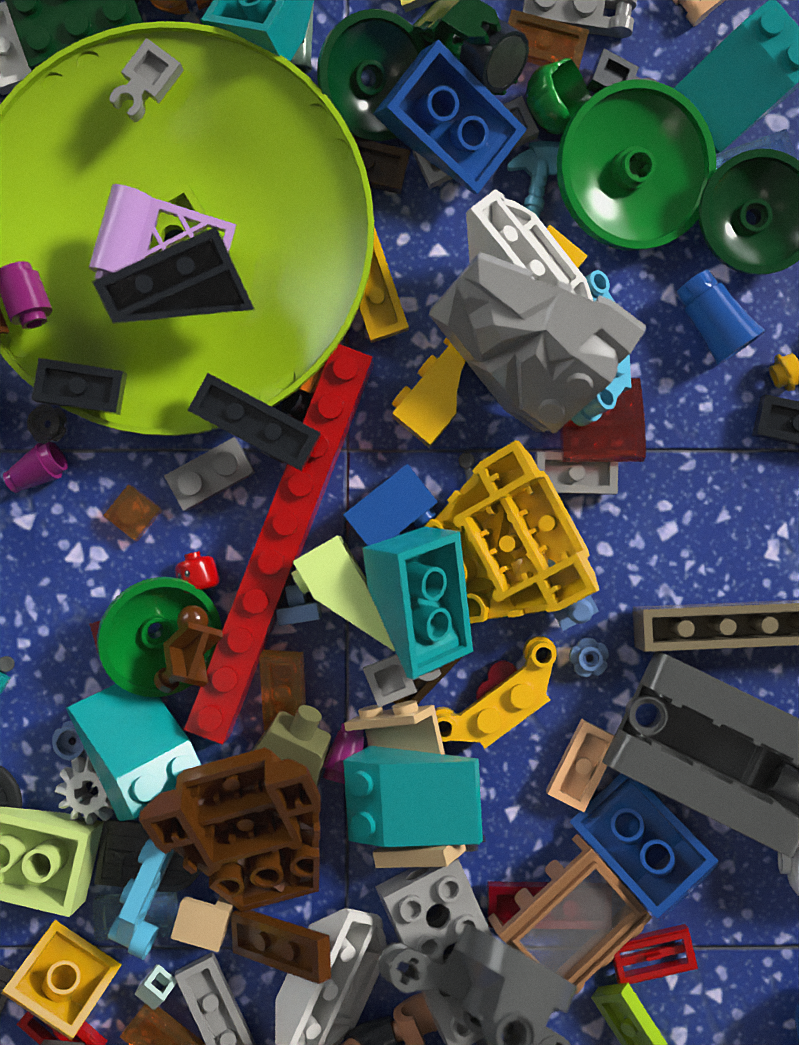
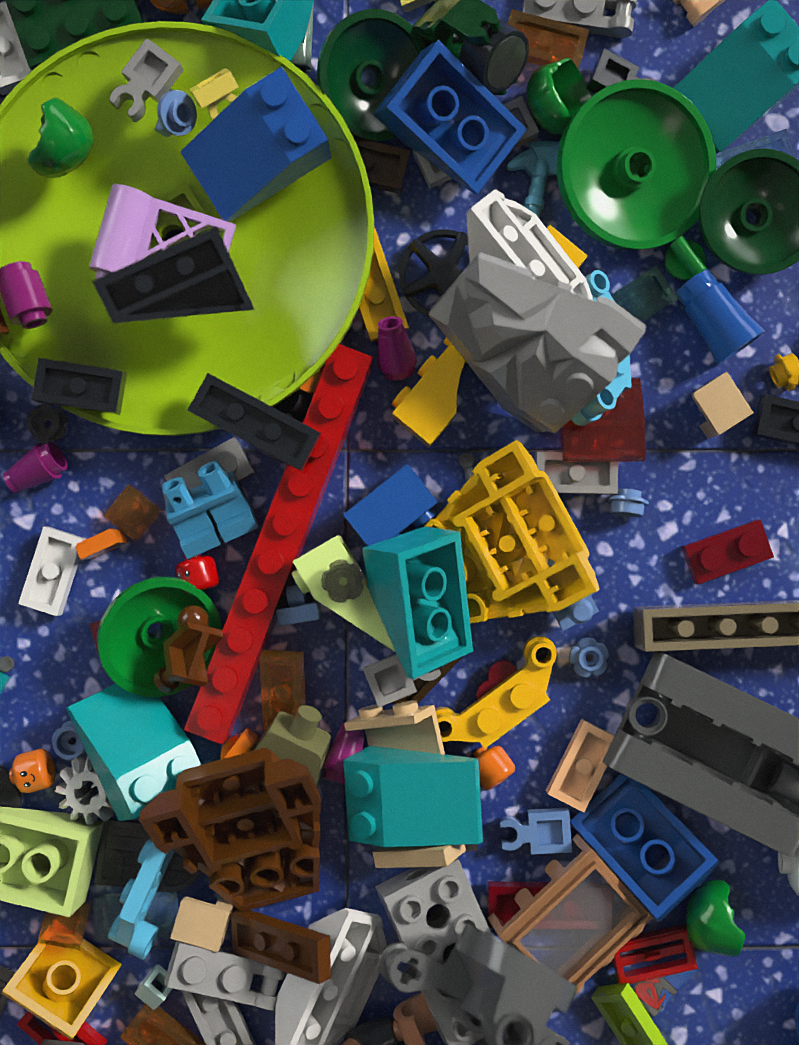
none -> orange piece [9,748,56,794]
none -> white plate [18,526,86,616]
none -> green hair [27,97,94,178]
none -> clear orange plate [38,903,91,950]
none -> orange tile [75,528,129,560]
none -> medium blue plate [154,89,197,137]
none -> dark azure hips [162,460,259,559]
none -> light grey plate [164,941,285,1011]
none -> blue slope [180,67,331,222]
none -> light yellow tile [189,68,239,120]
none -> orange tile [220,727,258,760]
none -> clear smoke plate [321,560,364,603]
none -> magenta cone [378,316,417,380]
none -> black wheel [399,229,469,317]
none -> orange piece [473,745,515,790]
none -> medium blue plate [500,807,572,855]
none -> medium blue plate [608,489,649,518]
none -> tile [611,265,678,323]
none -> sticker [632,942,700,1016]
none -> green plate [664,236,707,281]
none -> dark red plate [681,519,774,584]
none -> green hair [685,879,745,957]
none -> tan panel [692,372,754,439]

